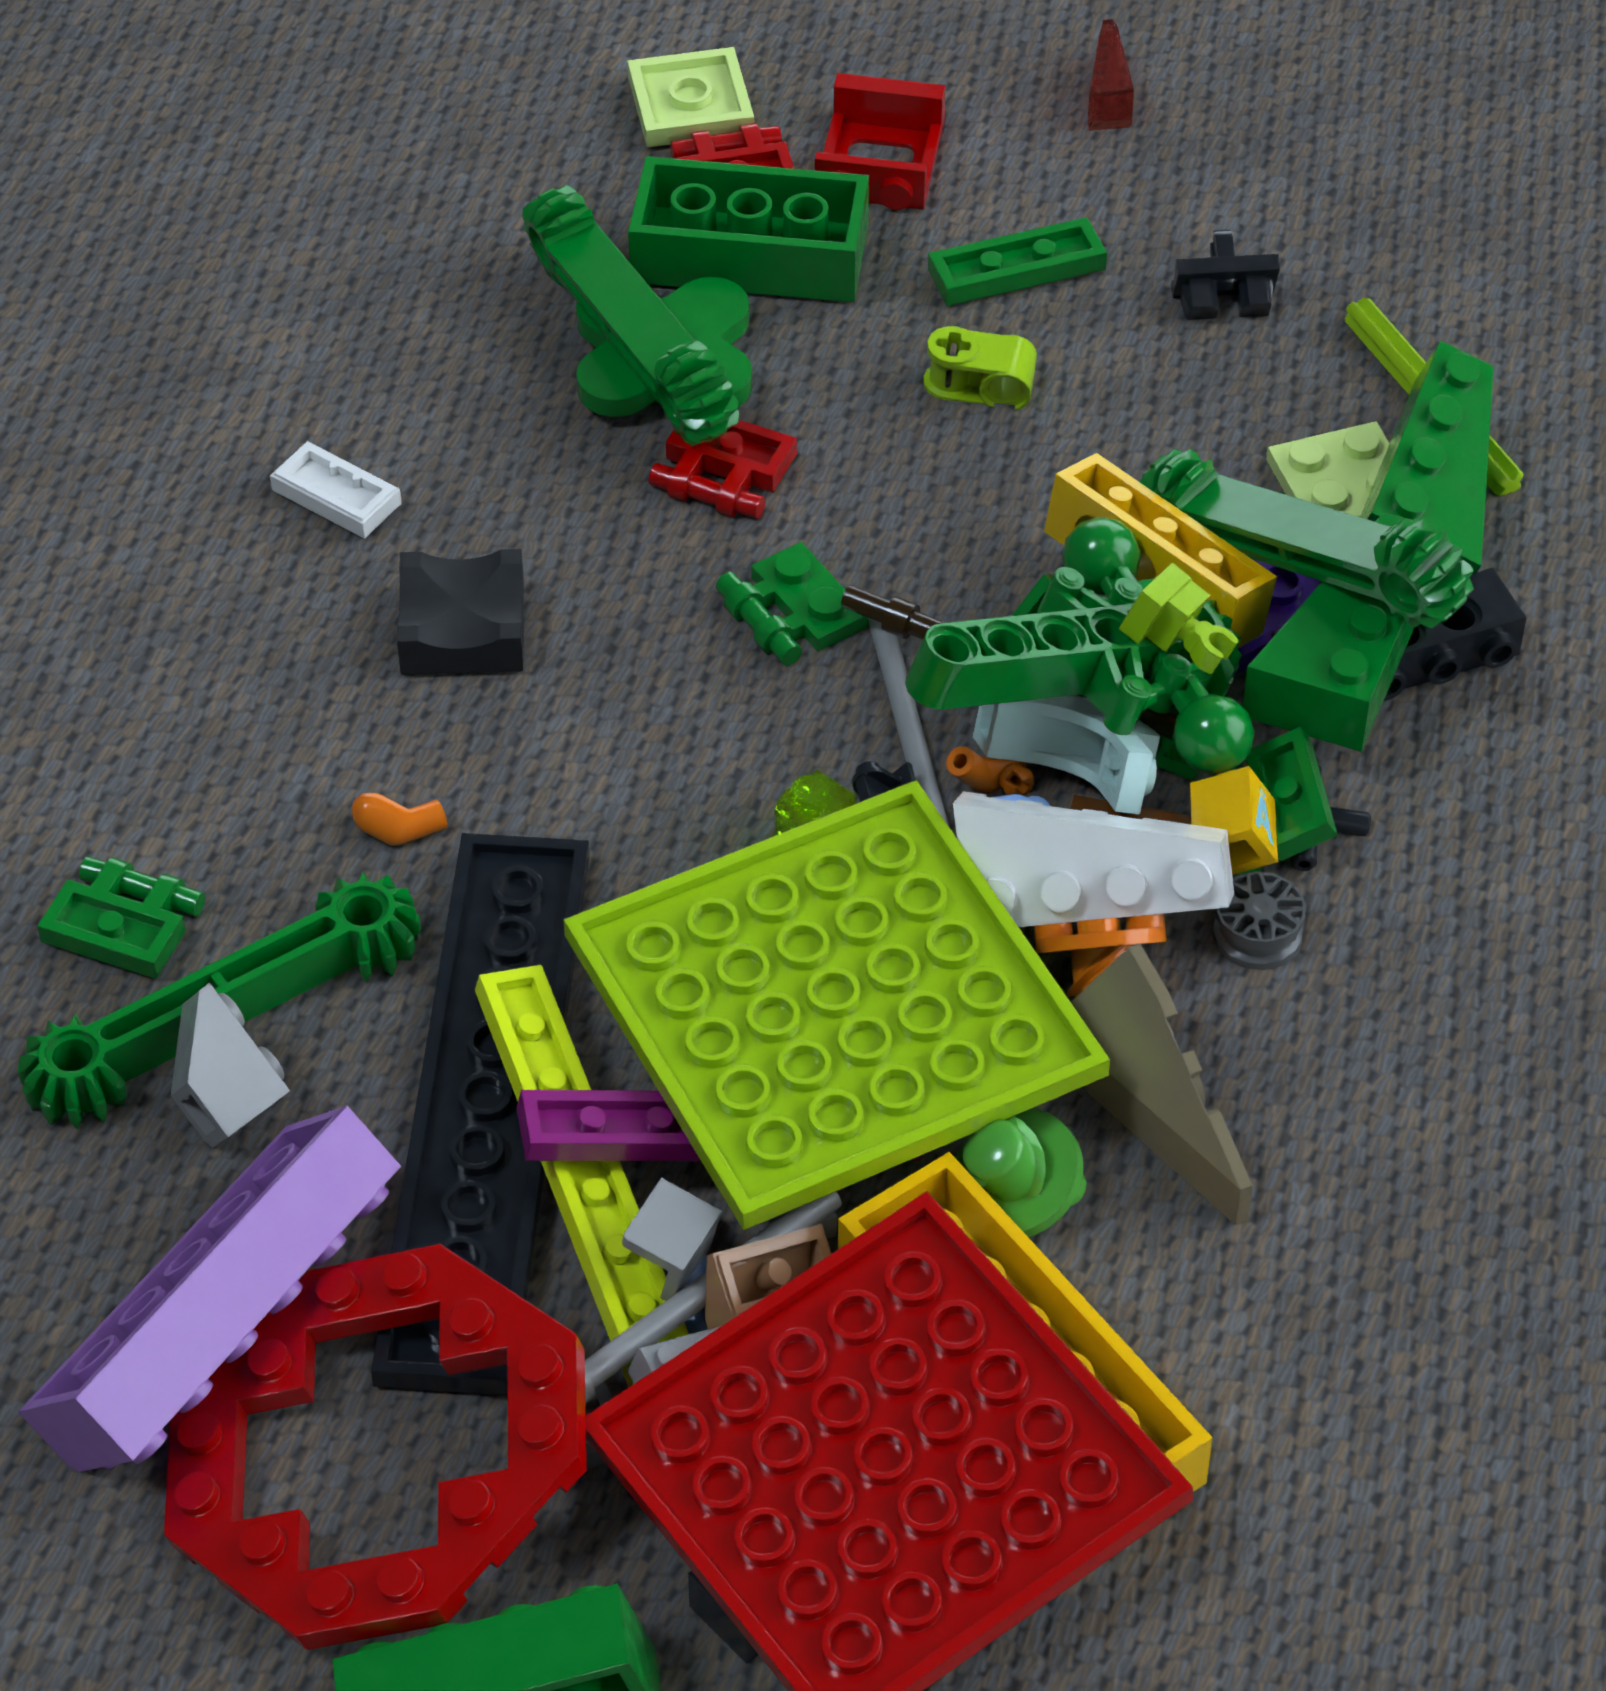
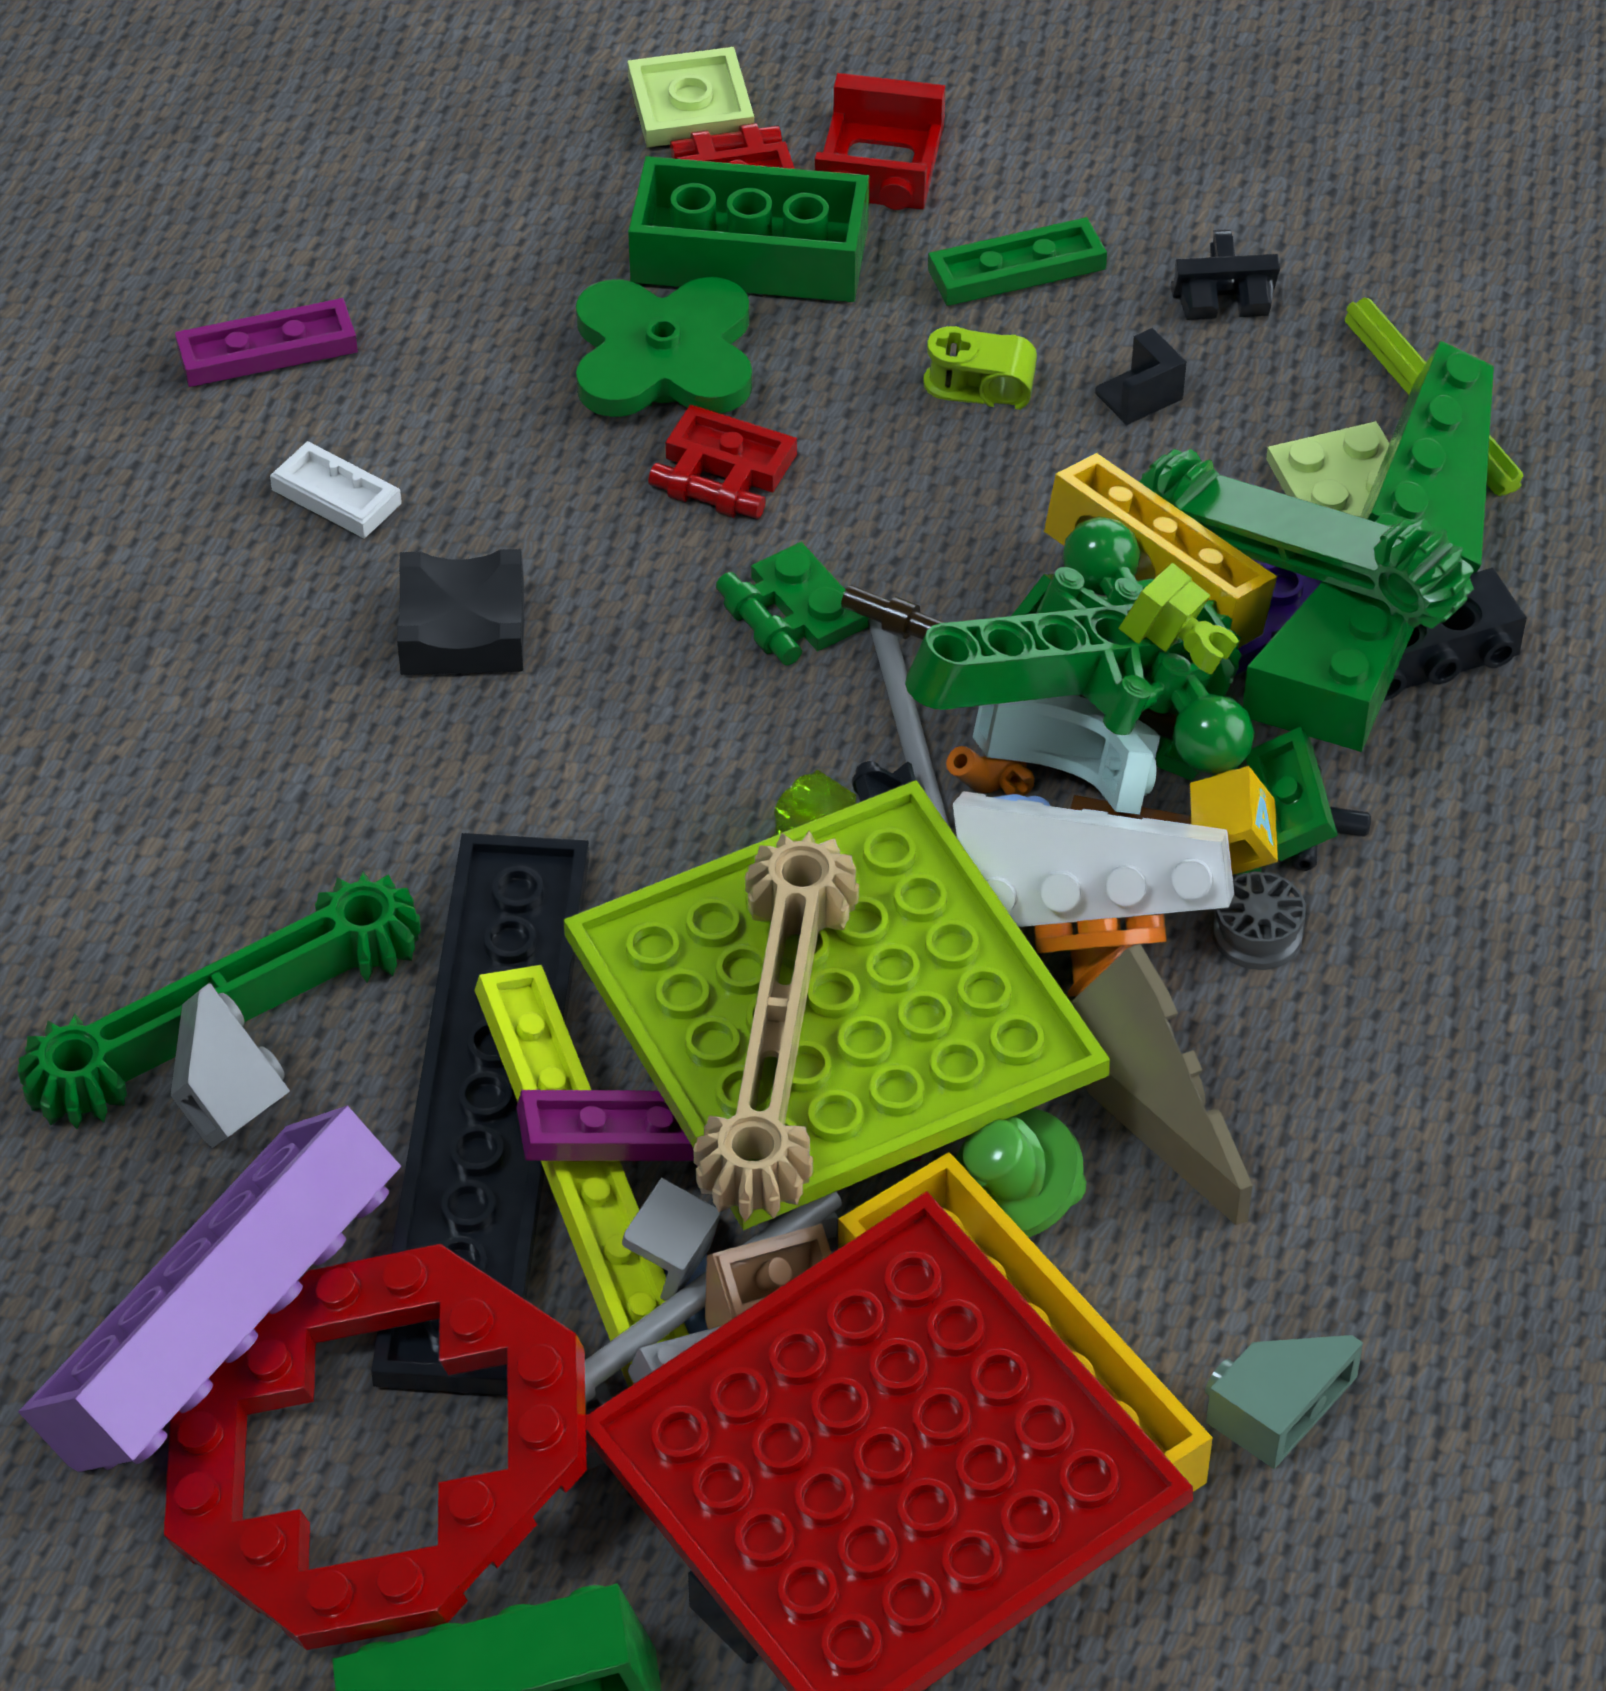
green plate [37,856,206,979] -> none
orange arm [351,792,448,846] -> none
green arm [522,185,739,446] -> none
clear red slope [1088,19,1134,131] -> none
none -> magenta plate [175,298,358,387]
none -> tan arm [693,830,859,1222]
none -> black panel [1095,327,1187,426]
none -> sand green slope [1205,1335,1363,1469]

